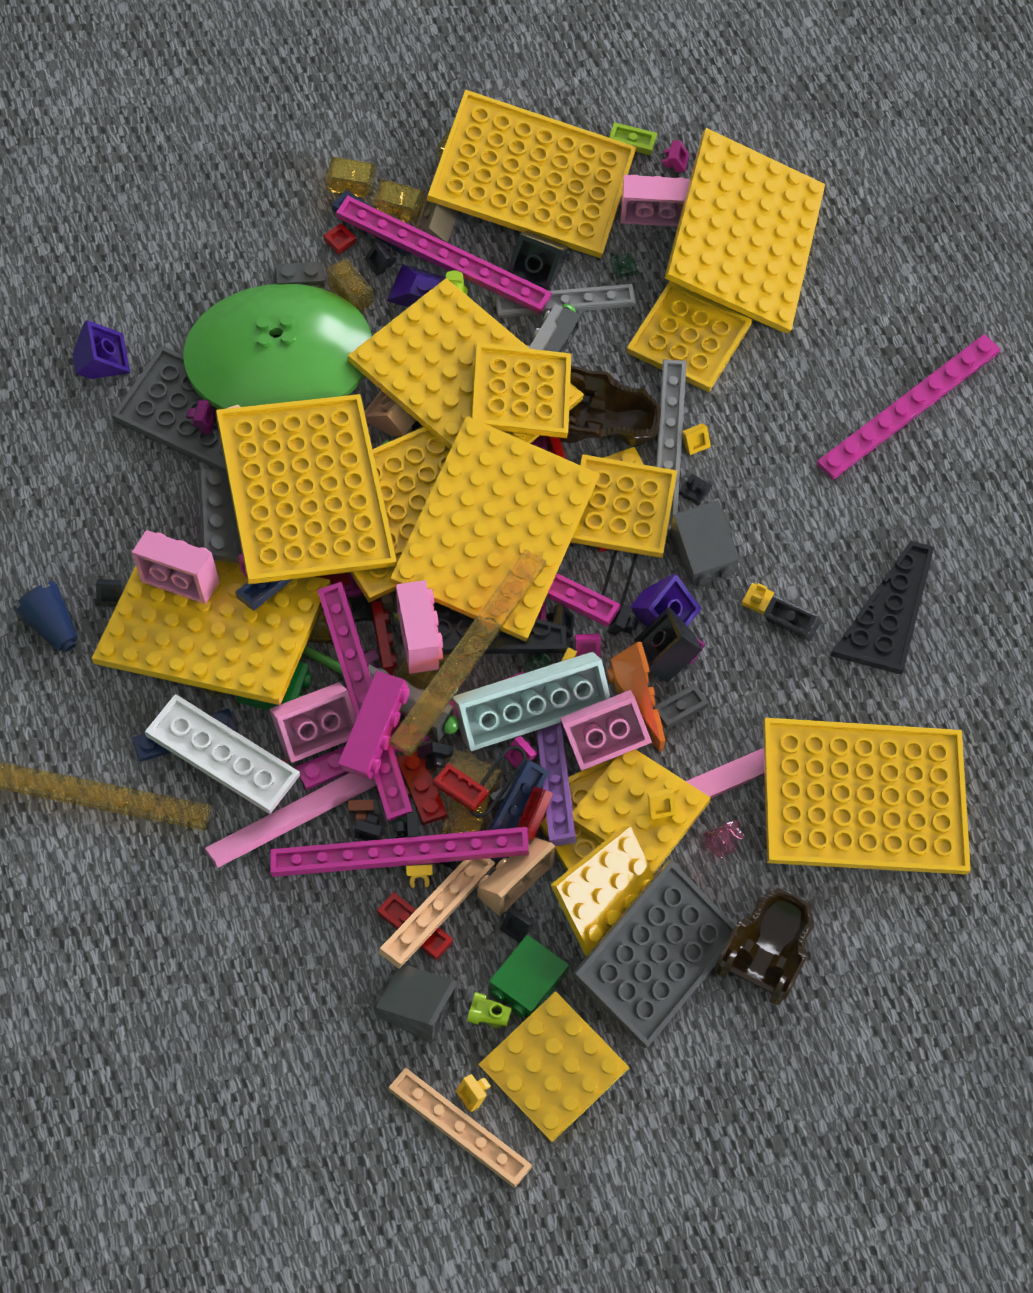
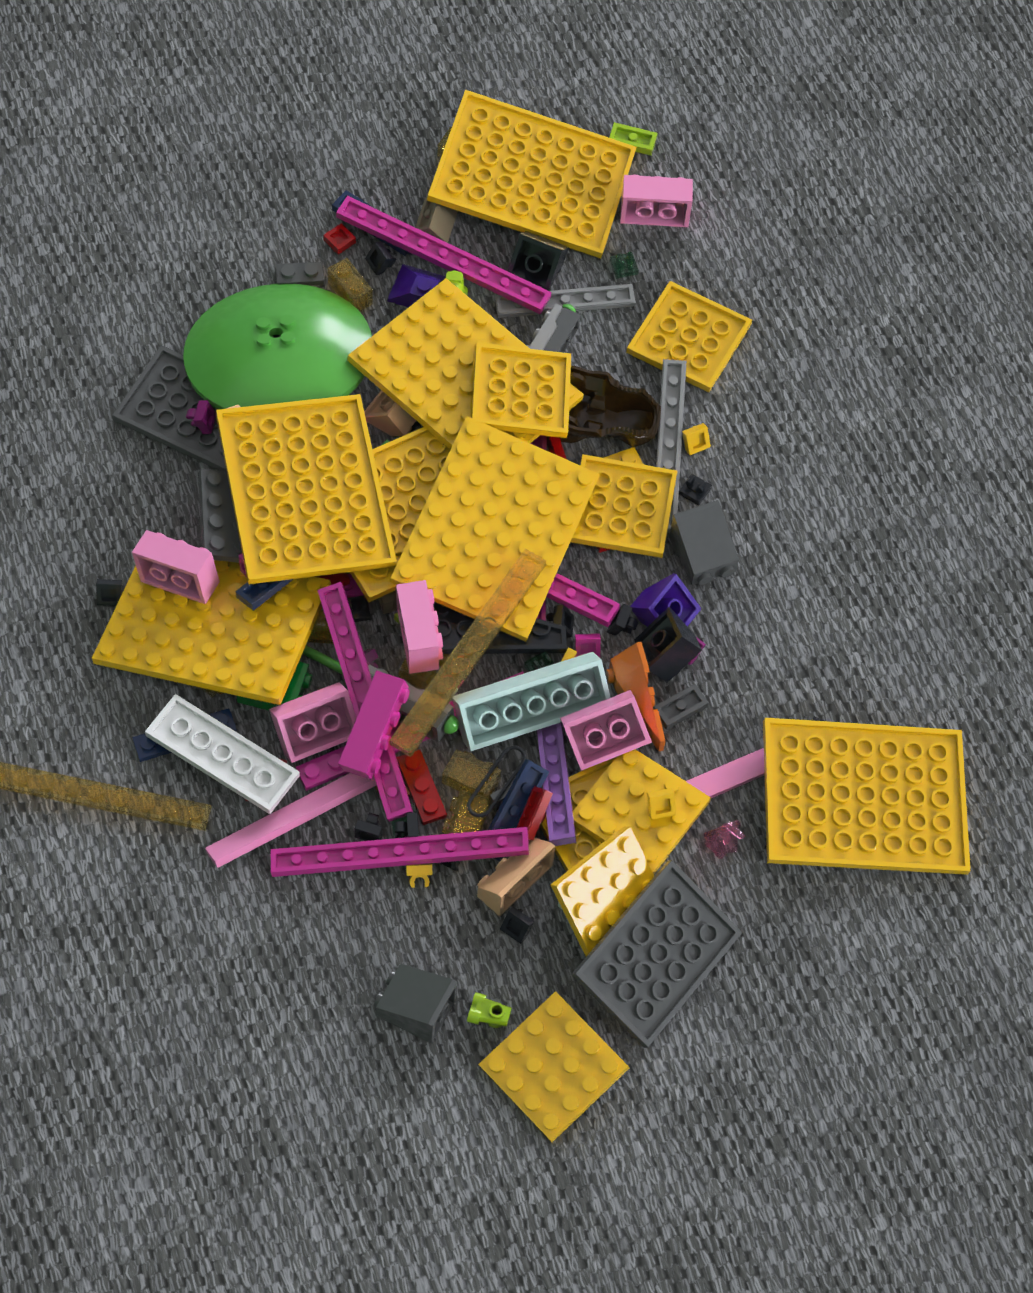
dark blue cone [14,581,78,652] -> none
dark purple slope [72,320,130,379] -> none
clear yellow brick [326,156,376,197] -> none
copper tile [348,800,374,823] -> none
red plate [372,601,397,676] -> none
clear yellow brick [373,179,425,223] -> none
red plate [377,892,453,961] -> none
light nougat plate [379,858,496,969] -> none
light nougat plate [389,1067,532,1188] -> none
black tile [418,742,453,771] -> none
red plate [433,763,489,813] -> none
yellow tile [455,1074,491,1112] -> none
green brick [488,935,569,1018] -> none
dark pink tile [504,736,539,768] -> none
black piece [601,550,638,607] -> none
dark pink tile [661,140,689,172] -> none
yellow plate [665,128,825,333] -> none
dark brown animal [716,888,815,1005] -> none
yellow tile [741,583,774,615] -> none
black brick [764,595,821,641] -> none
dark pink plate [816,334,1001,480] -> none
black wing [830,541,934,675] -> none

